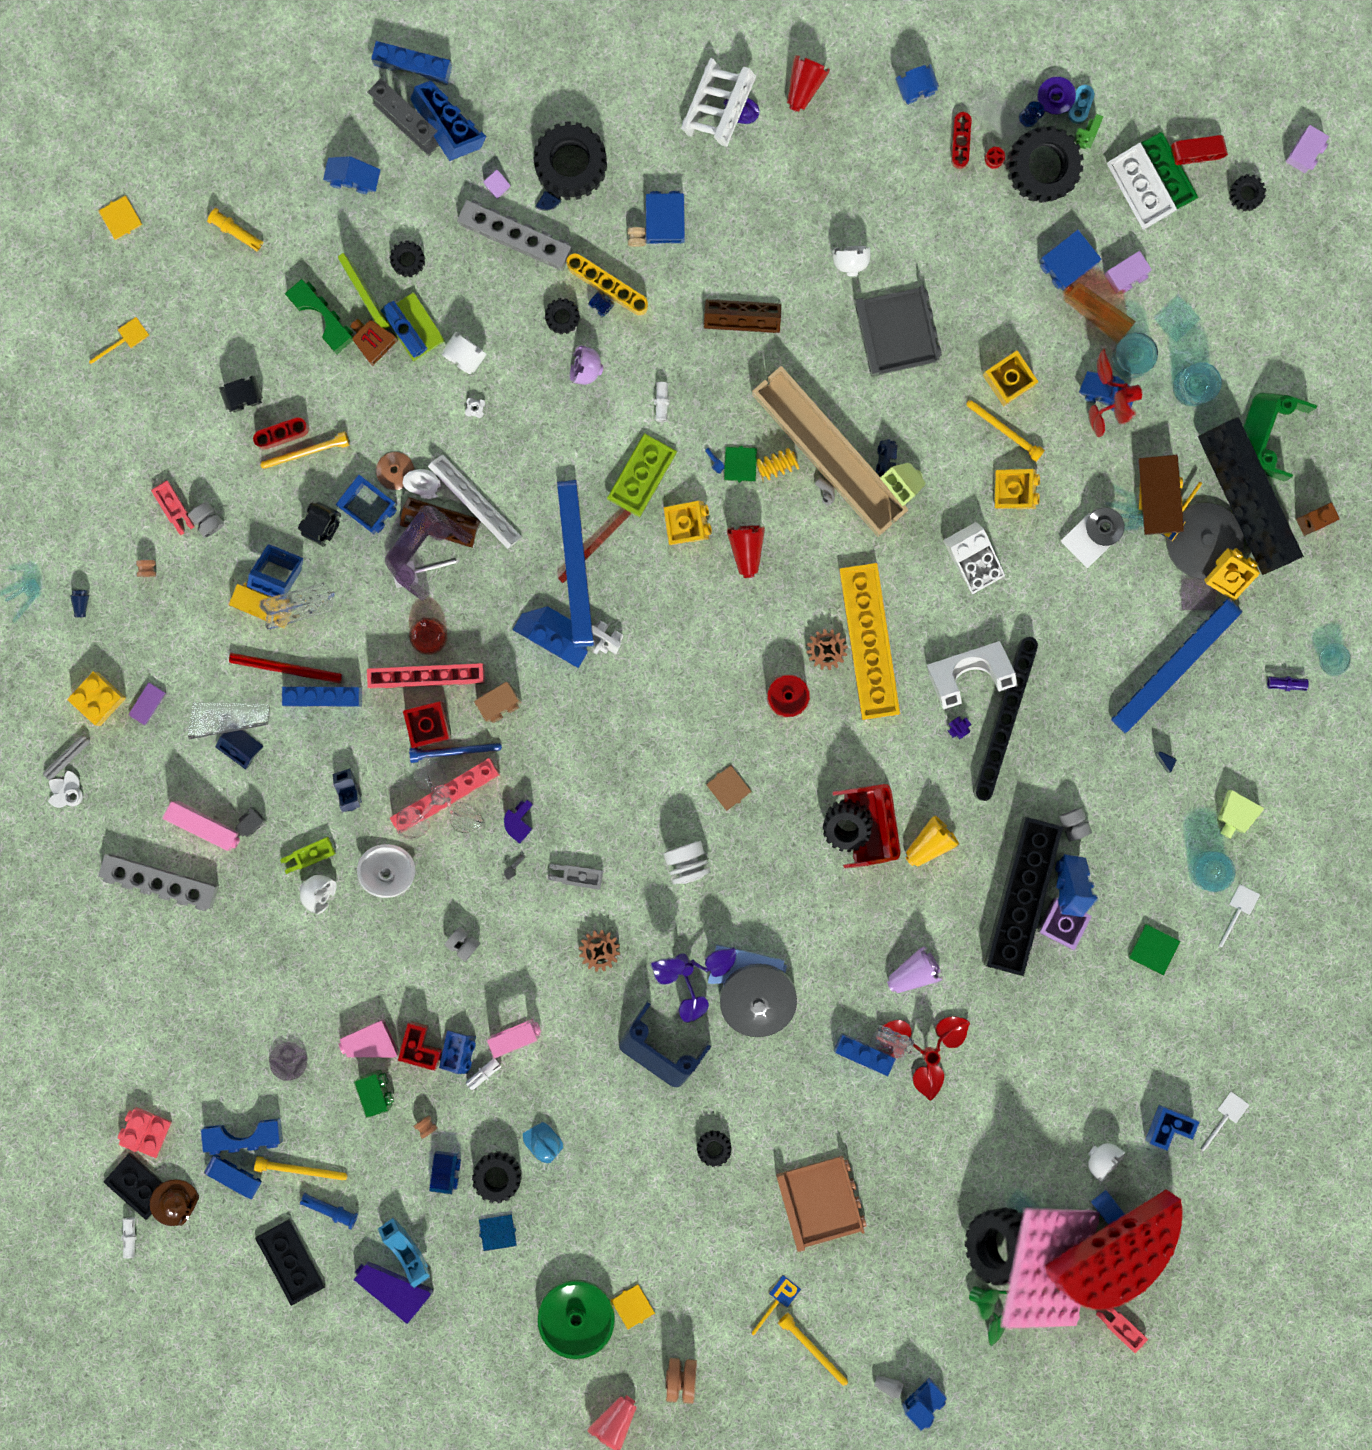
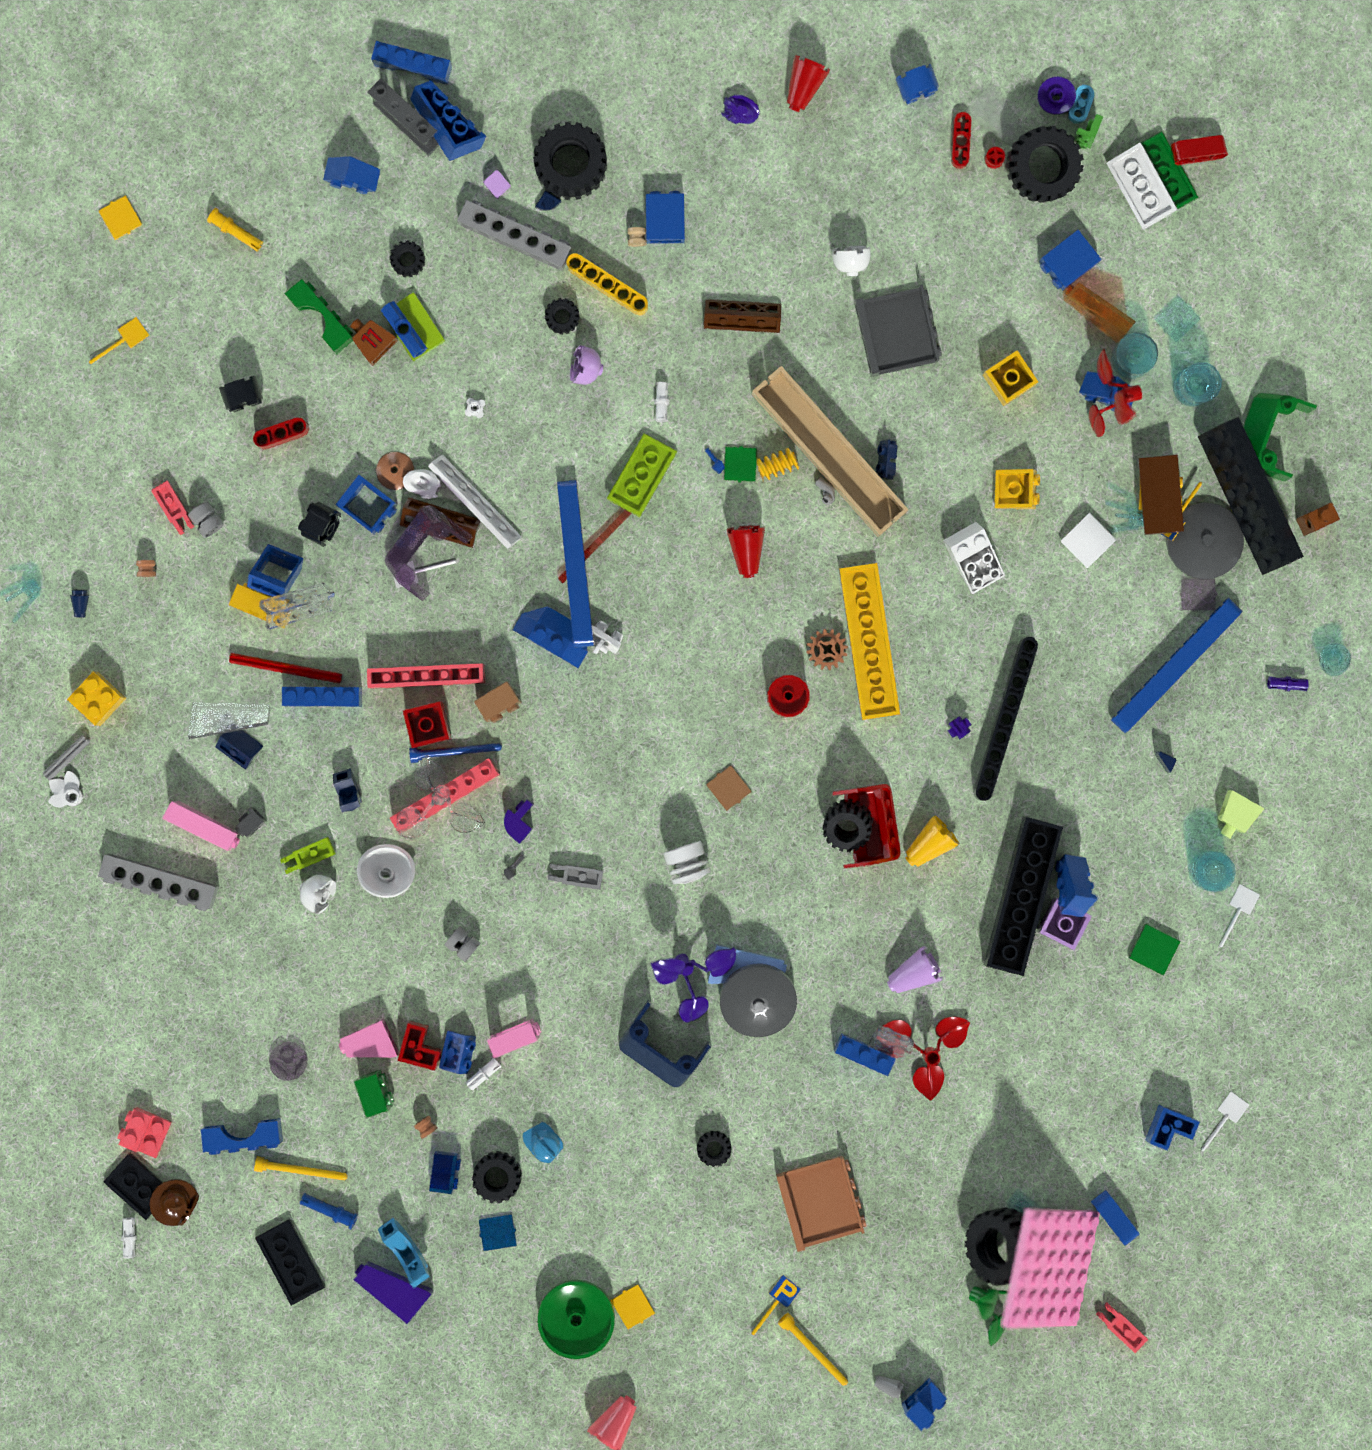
medium lavender tile [128,683,166,725] -> none
blue beam [204,1155,262,1199] -> none
yellow piece [260,431,350,469] -> none
lime tile [338,253,391,330] -> none
clear red cylinder [409,617,448,655] -> none
white brick [442,332,487,374] -> none
nougat gear [579,930,620,972] -> none
clear blue wheel [588,290,615,318] -> none
yellow plate [663,501,712,545] -> none
nougat wheel [665,1358,697,1404] -> none
white fence [681,58,756,147] -> none
yellowish green torso [880,463,926,506] -> none
white arch [927,641,1017,709] -> none
yellow piece [966,400,1045,462] -> none
clear blue wheel [1019,101,1045,128] -> none
red brick [1044,1189,1183,1310] -> none
light grey wheel [1059,807,1093,842] -> none
dark grey dish [1086,507,1125,546] -> none
white cylinder [1088,1143,1125,1183] -> none
lavender brick [1104,251,1152,294] -> none
yellow plate [1204,548,1260,601] -> none
black tyre [1229,174,1267,212] -> none
lavender brick [1285,125,1329,173] -> none

